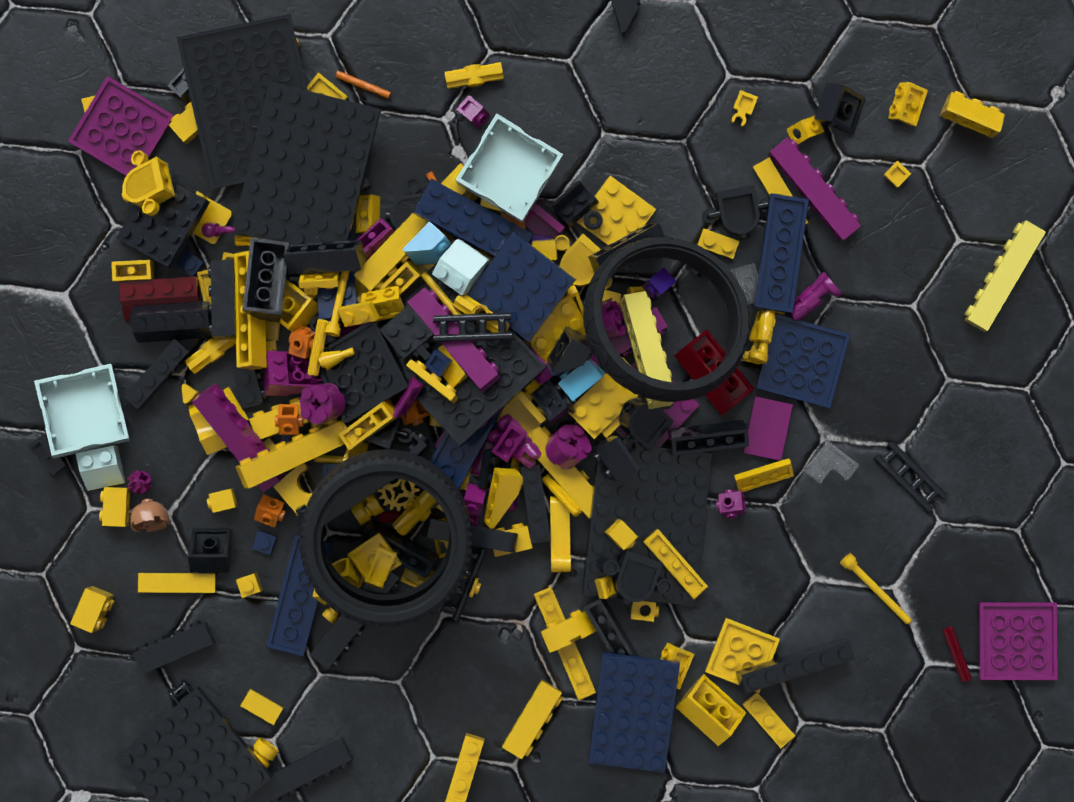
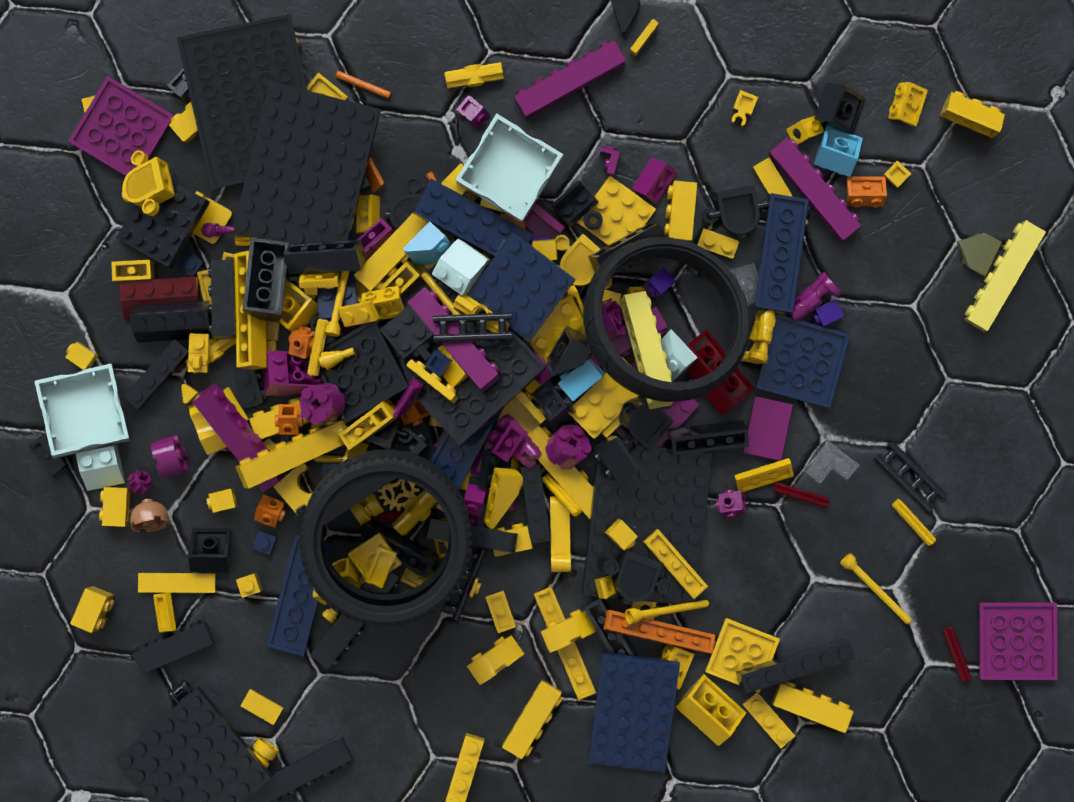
none -> yellow brick [65,342,99,370]
none -> magenta brick [151,434,190,479]
none -> yellow tile [153,592,176,633]
none -> yellow hinge [188,333,210,373]
none -> orange slope [365,157,385,192]
none -> yellow brick [467,635,524,685]
none -> yellow plate [485,590,516,633]
none -> magenta brick [514,41,626,119]
none -> magenta bracket [600,146,620,177]
none -> orange plate [604,610,715,654]
none -> yellow piece [625,600,709,624]
none -> yellow tile [630,19,659,57]
none -> magenta panel [632,157,677,204]
none -> light aqua slope [661,329,698,382]
none -> yellow brick [664,181,697,242]
none -> yellow brick [771,681,854,733]
none -> dark red axle [773,482,829,508]
none -> dark purple brick [812,299,844,327]
none -> medium azure slope [814,125,863,177]
none -> orange bracket [846,176,887,207]
none -> yellow axle [892,499,936,546]
none -> olive slope [956,233,1002,276]

